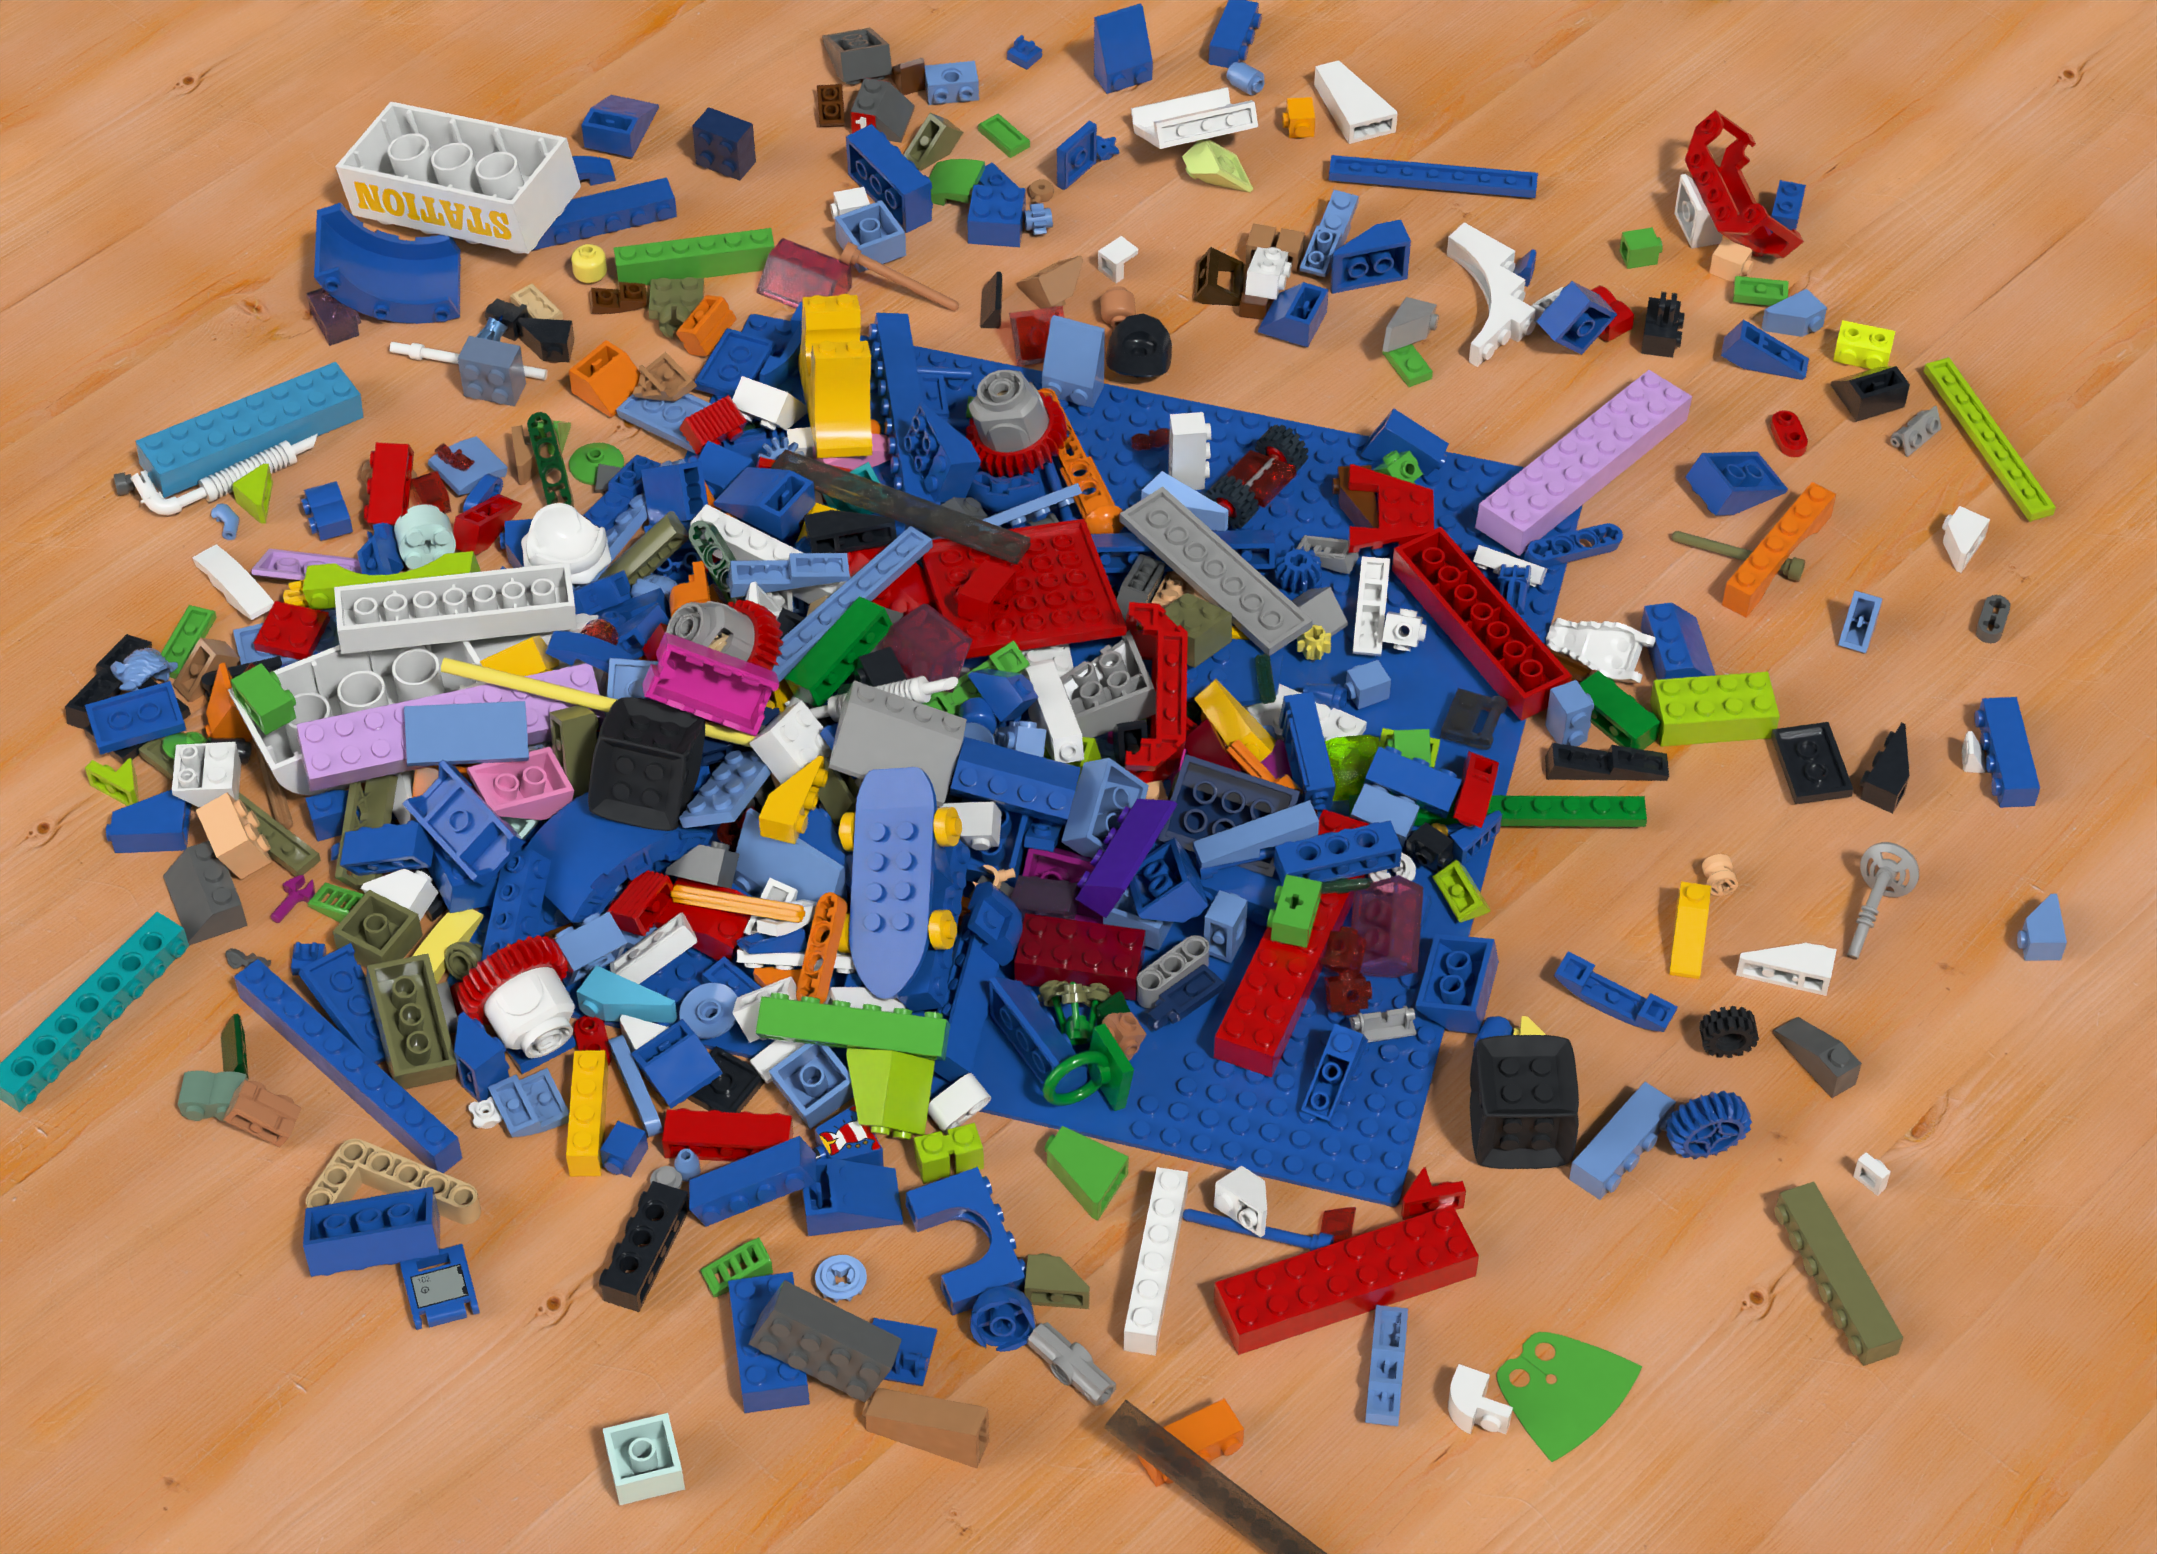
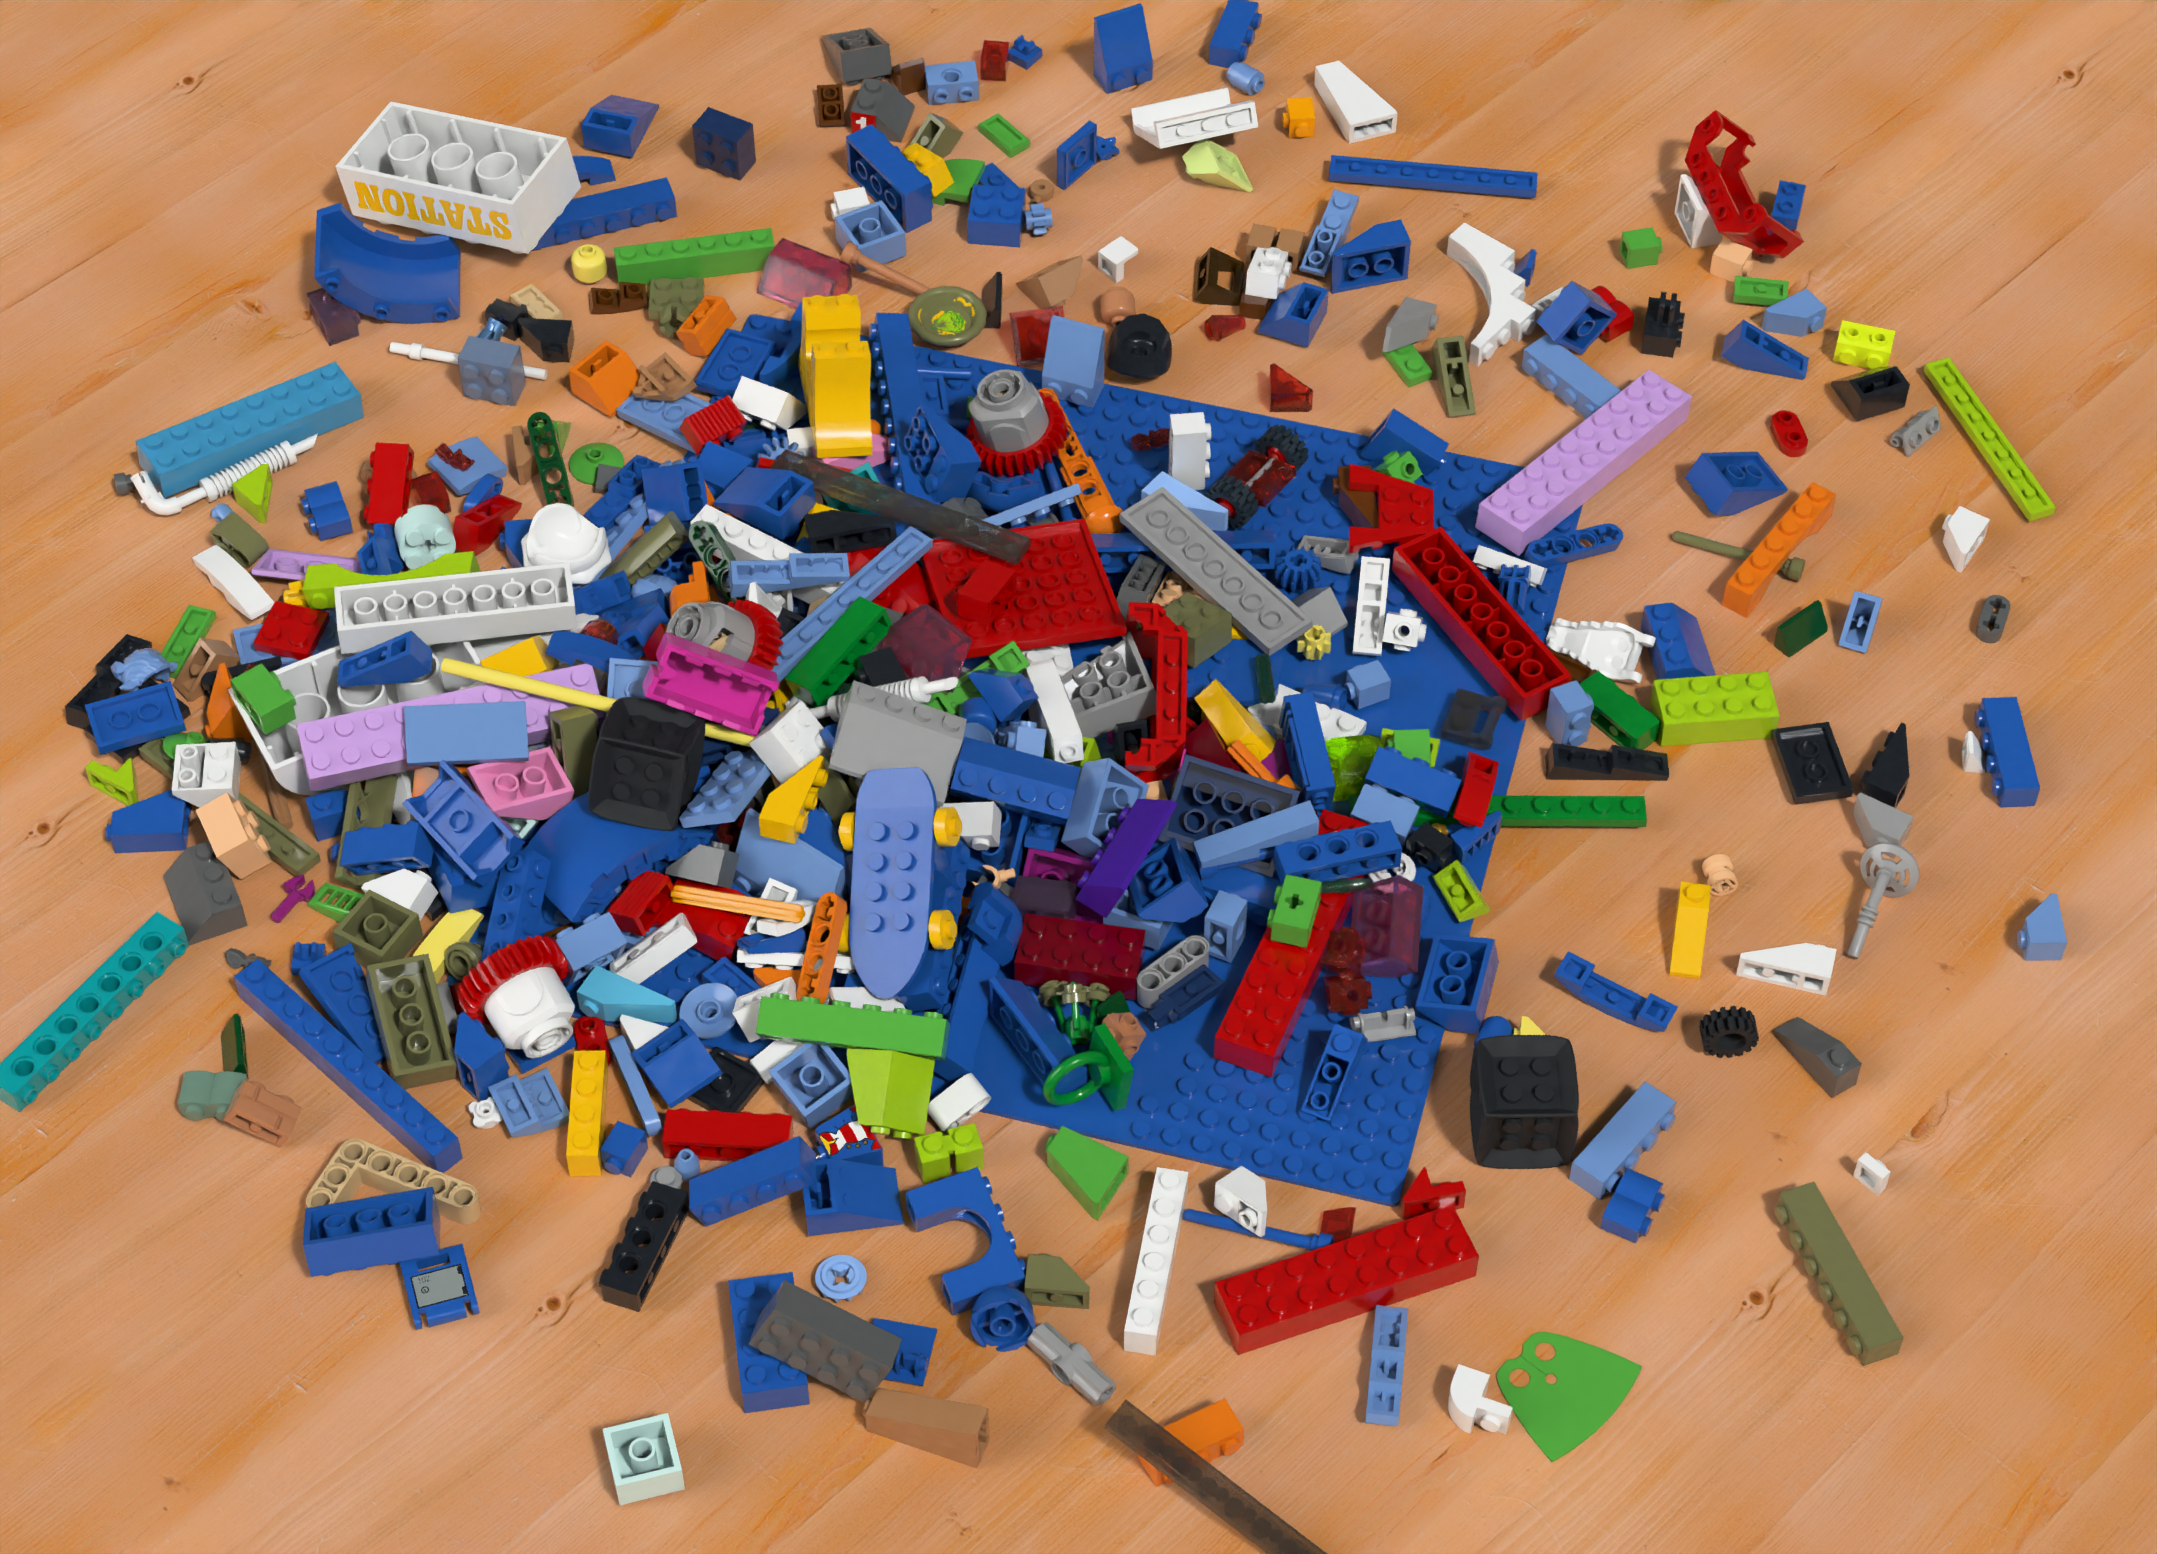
bright green slope [701,1237,773,1298] -> none
blue gear [1666,1091,1752,1159] -> none
none -> olive beam [210,512,269,568]
none -> blue slope [337,631,432,687]
none -> yellow brick [902,142,954,198]
none -> olive piece [908,286,987,346]
none -> clear red brick [980,40,1009,81]
none -> clear red cone [1204,314,1246,341]
none -> clear red slope [1269,363,1313,412]
none -> olive slope [1432,336,1476,418]
none -> medium blue brick [1522,334,1621,419]
none -> blue brick [1600,1168,1665,1243]
none -> dark green slope [1774,600,1828,657]
none -> light grey slope [1853,792,1914,859]

